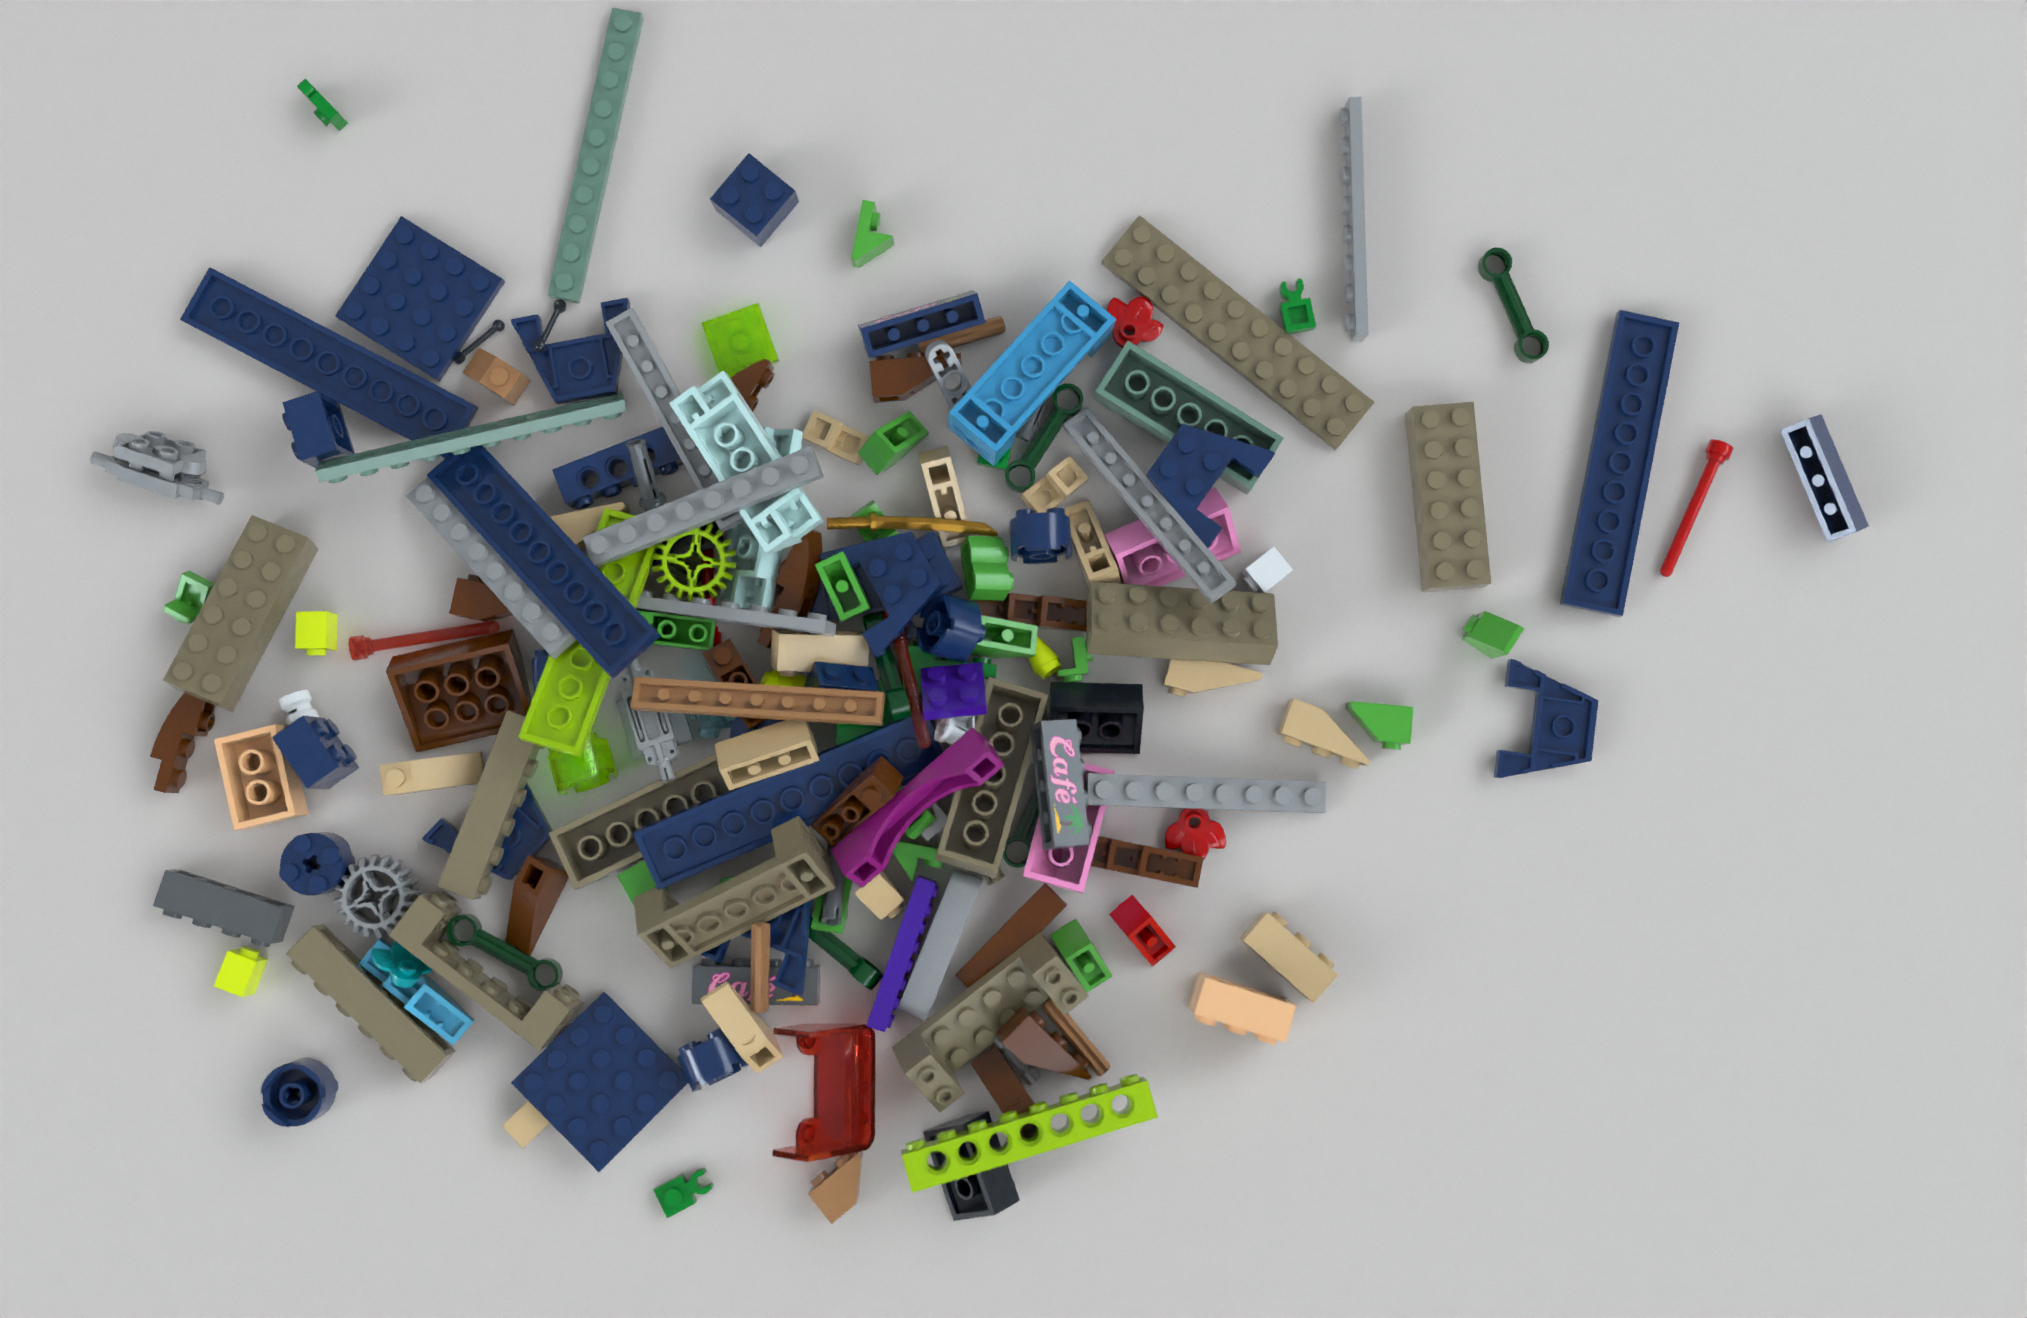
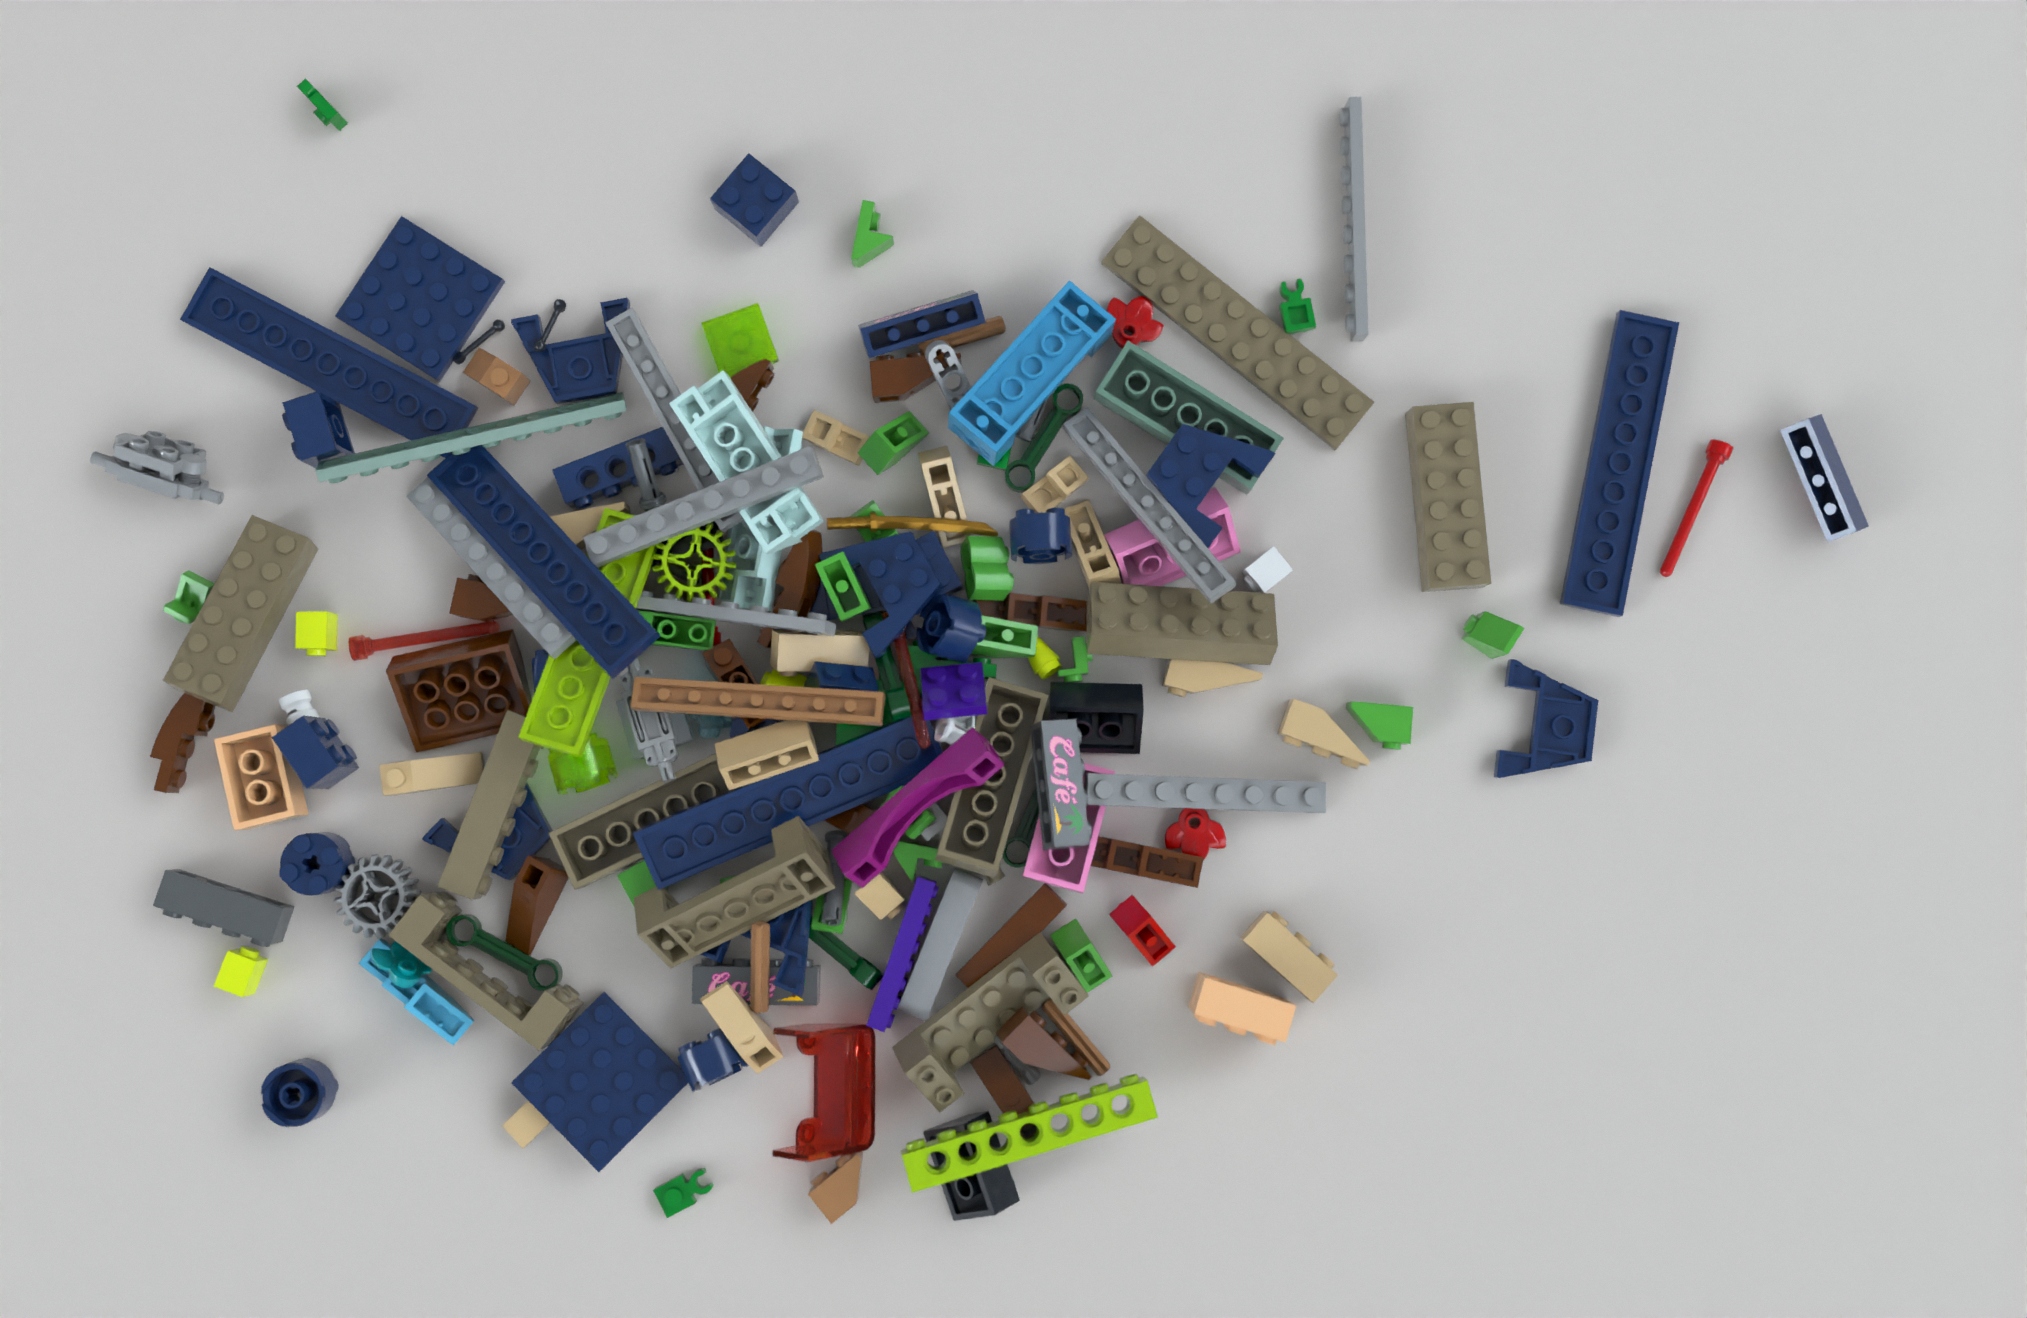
dark tan brick [286,924,456,1083] -> none
sand green plate [548,7,644,304] -> none
reddish brown slope [811,756,904,847] -> none
dark green piece [1478,247,1549,363] -> none

